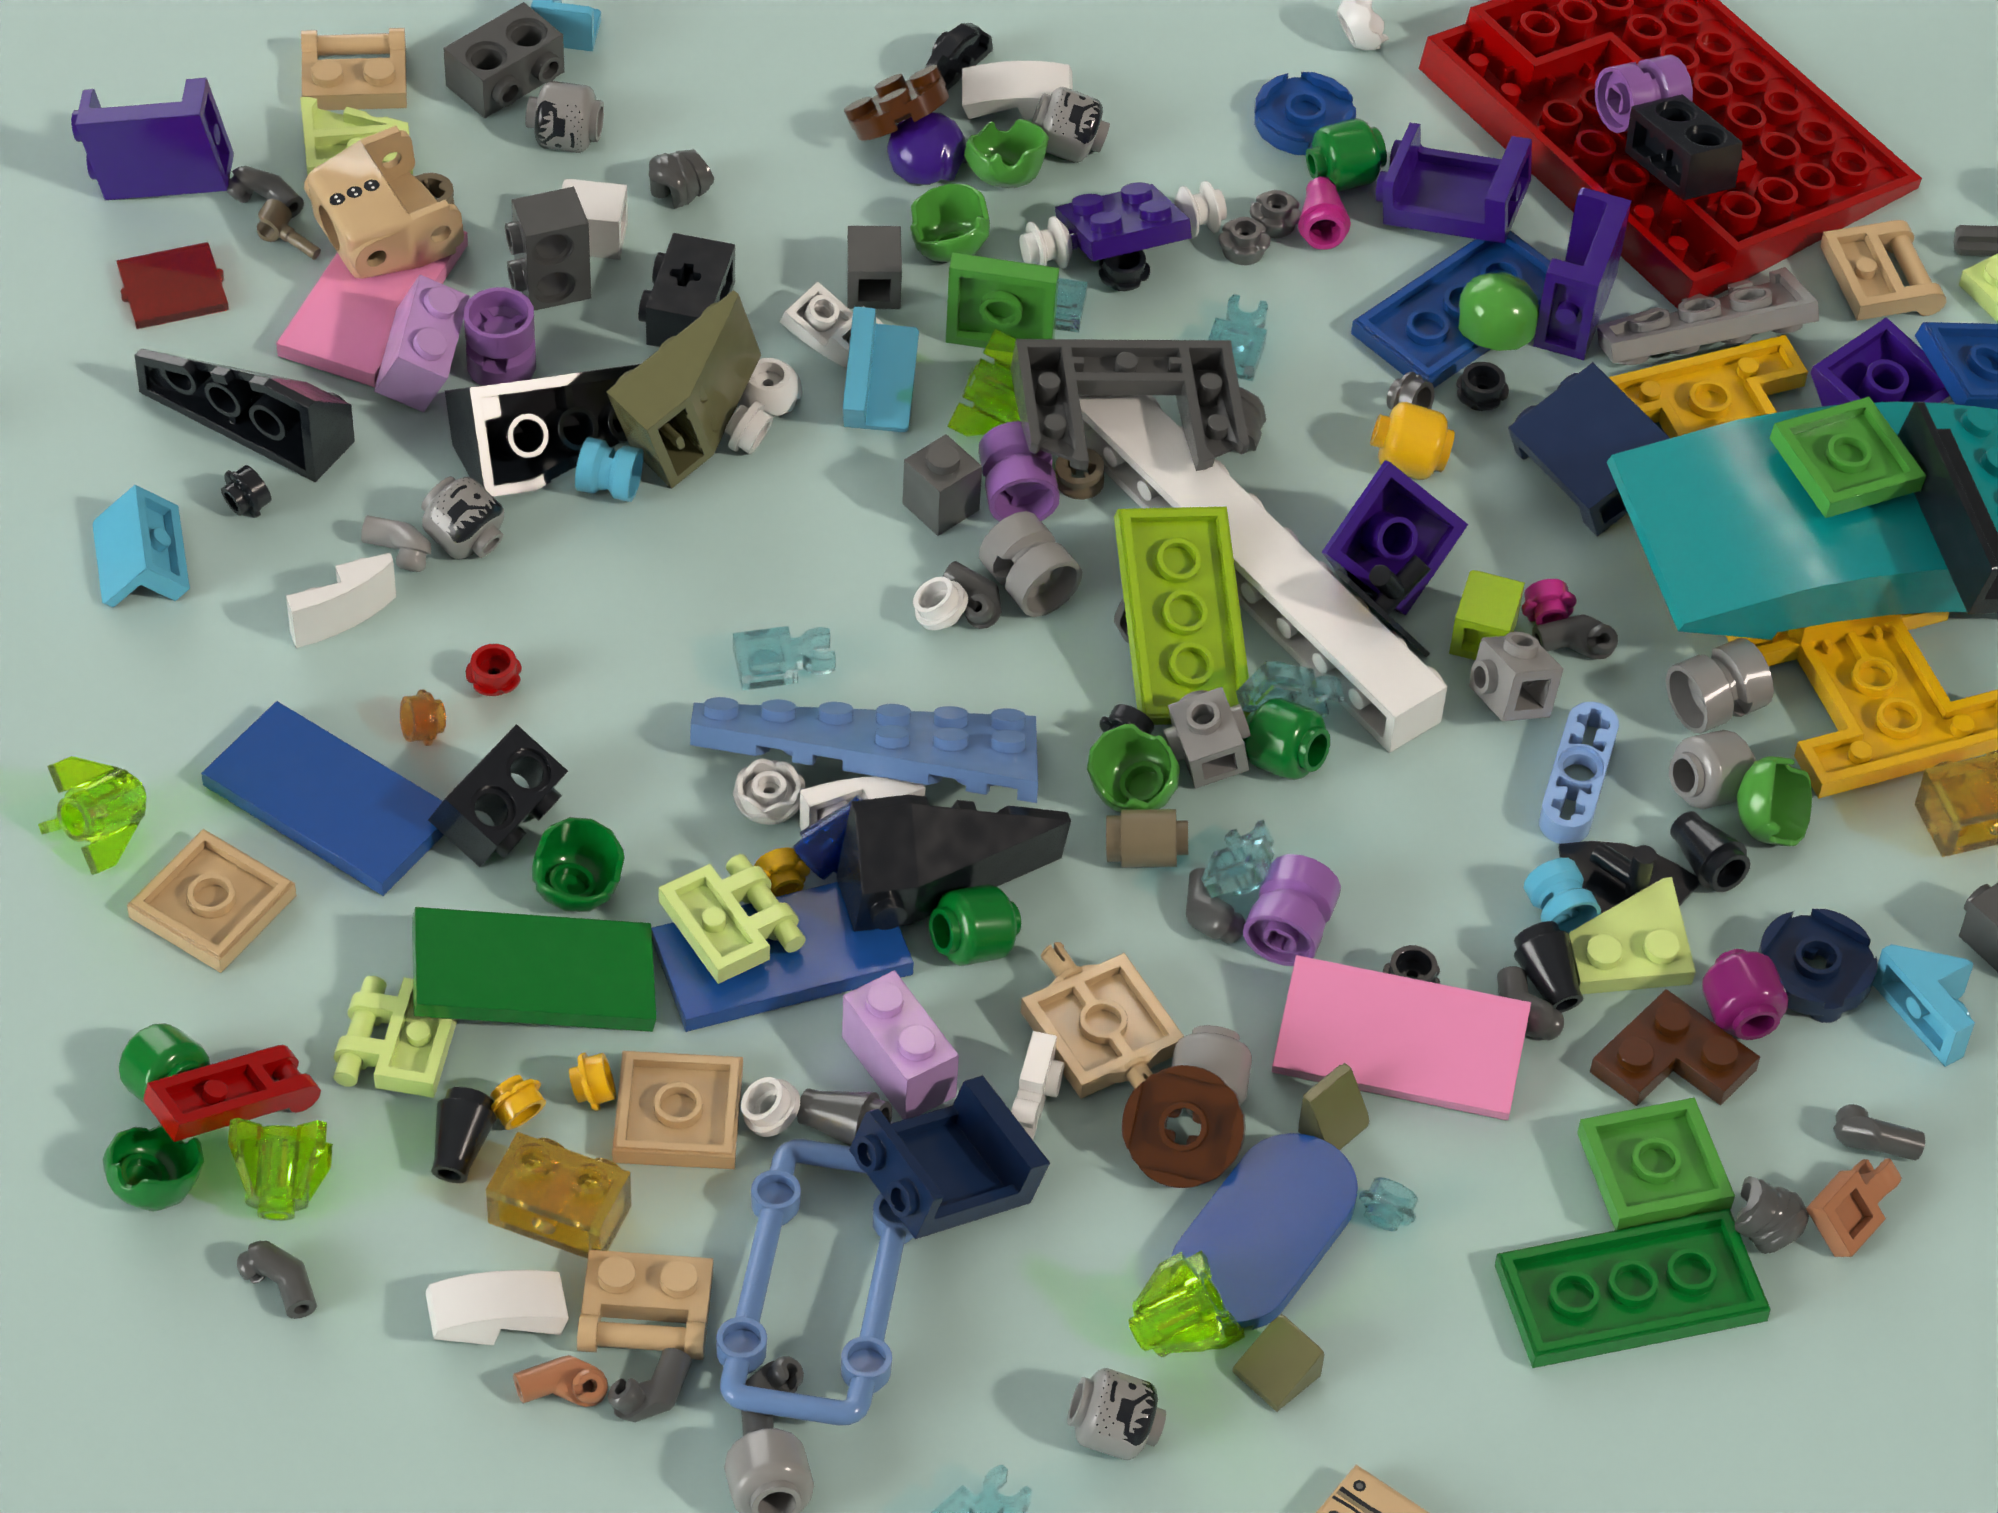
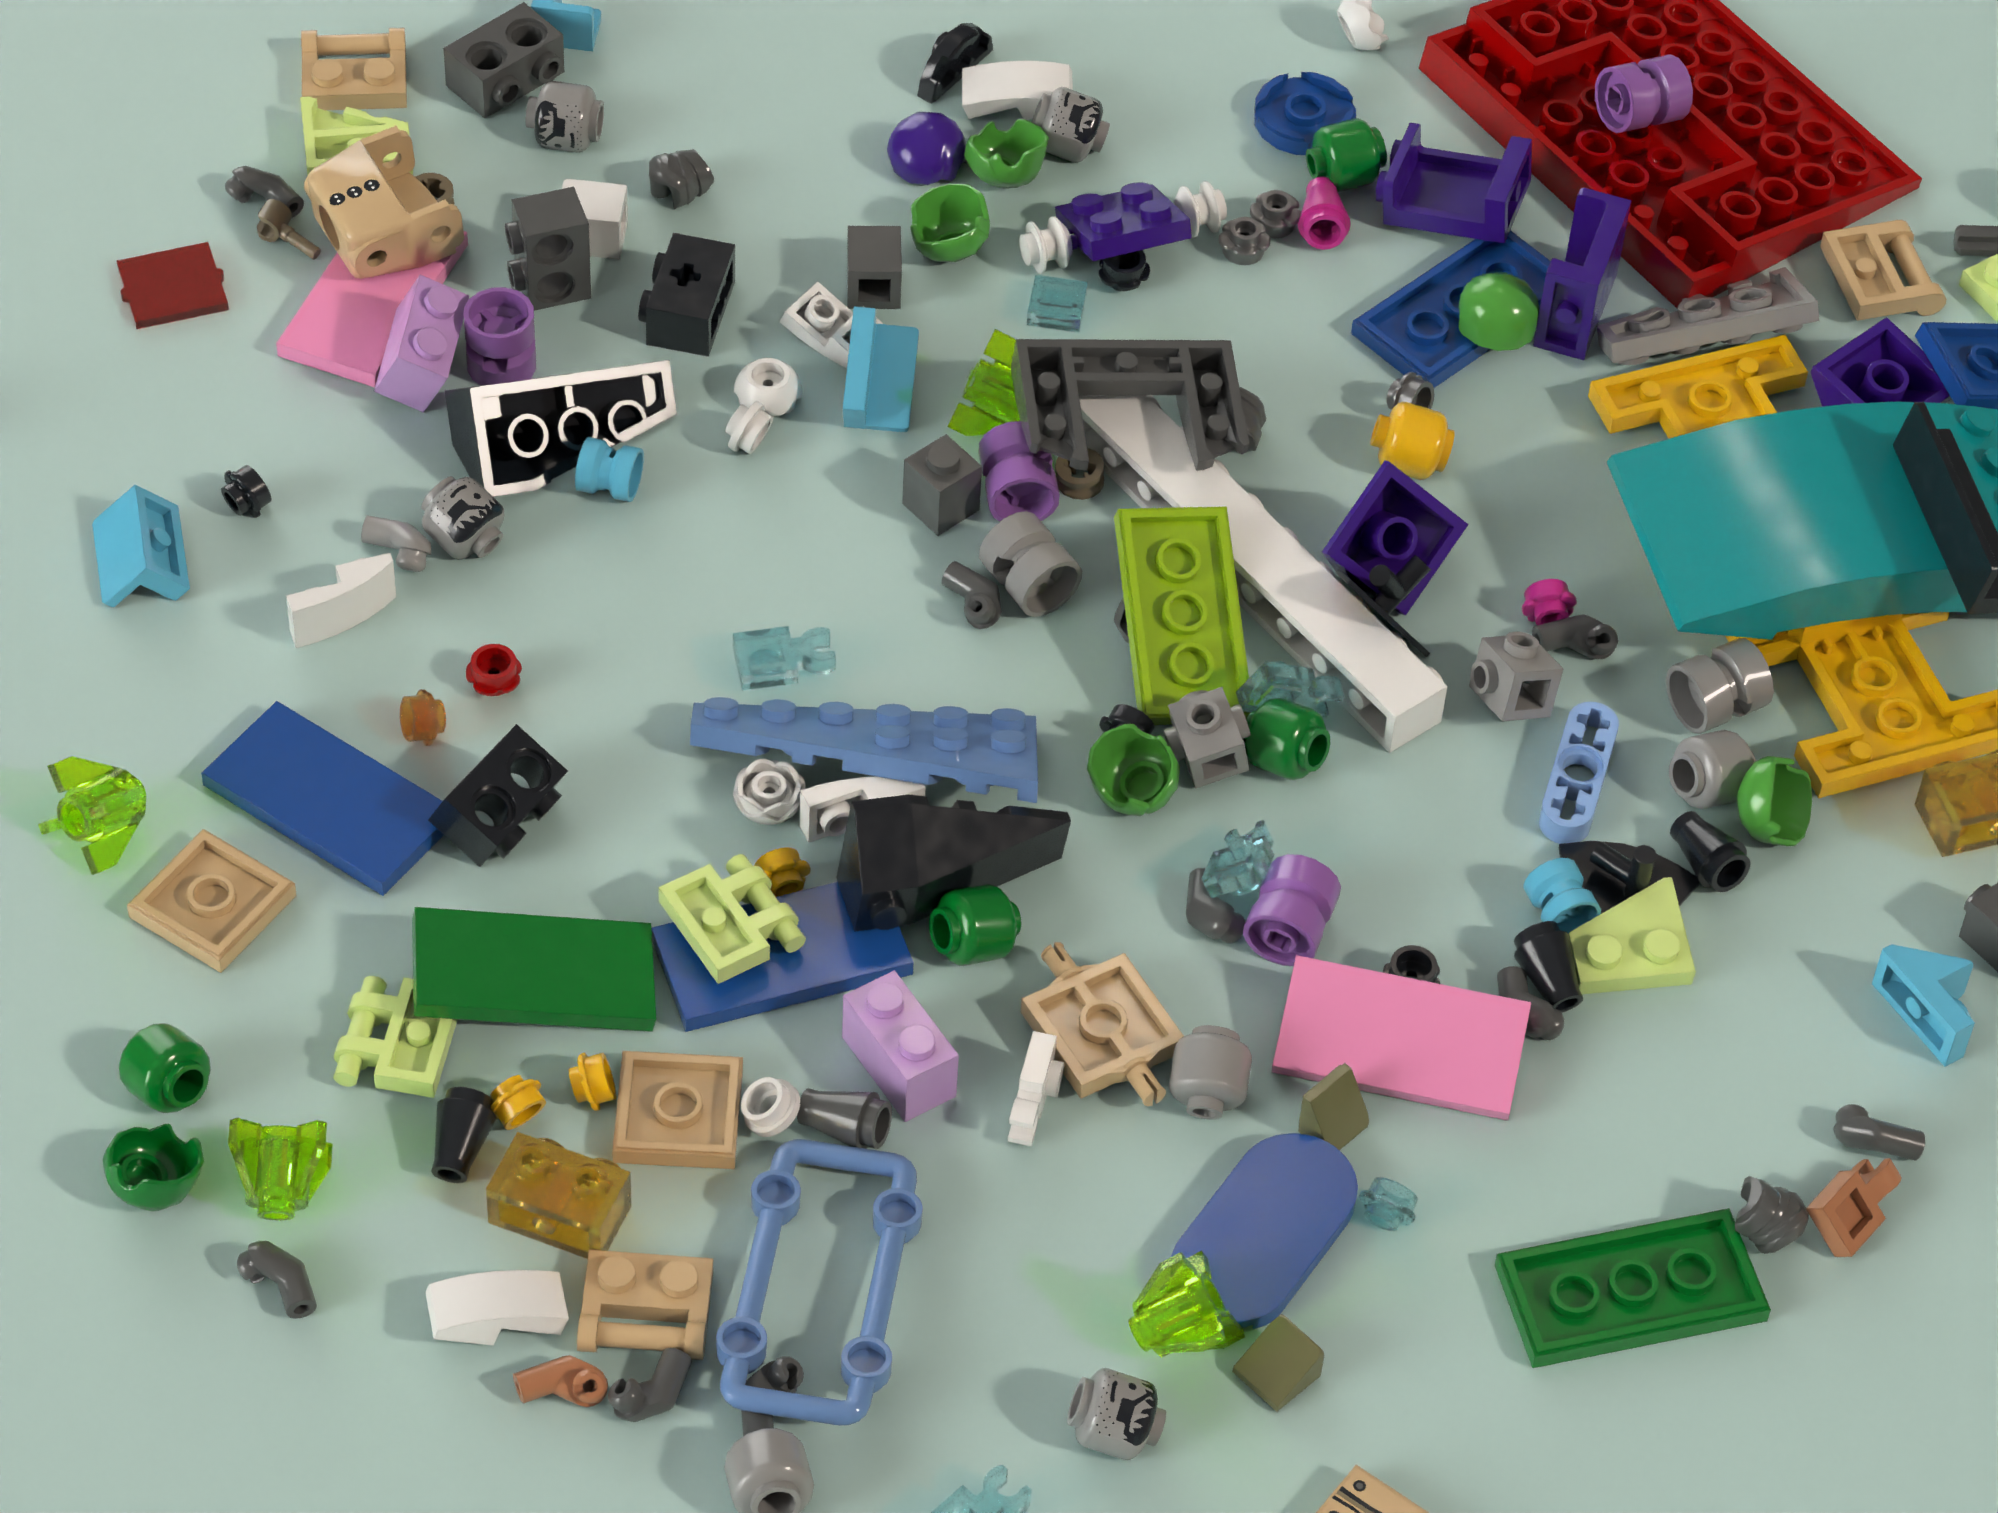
dark purple panel [71,77,234,200] -> none
black wedge [134,349,355,482] -> none
red plate [143,1045,321,1142] -> none
green hair [532,817,625,912] -> none
olive slope [606,290,761,489] -> none
clear blue cone [793,795,864,880] -> none
reddish brown plate [843,65,949,141] -> none
dark blue panel [849,1075,1050,1239] -> none
white plate [913,577,968,631] -> none
bright green plate [946,253,1060,352] -> none
dark tan brick [1106,809,1188,868] -> none
reddish brown plate [1122,1065,1246,1188] -> none
clear light blue plate [1208,294,1268,381] -> none
lime panel [1449,570,1525,660] -> none
black plate [1456,362,1509,411] -> none
dark blue panel [1508,362,1670,536] -> none
bright green plate [1577,1097,1735,1230] -> none
reddish brown plate [1590,989,1760,1106] -> none
black brick [1625,94,1743,200] -> none
magenta head [1702,949,1788,1040] -> none
dark blue plate [1758,908,1878,1023] -> none
bright green plate [1769,397,1926,518] -> none

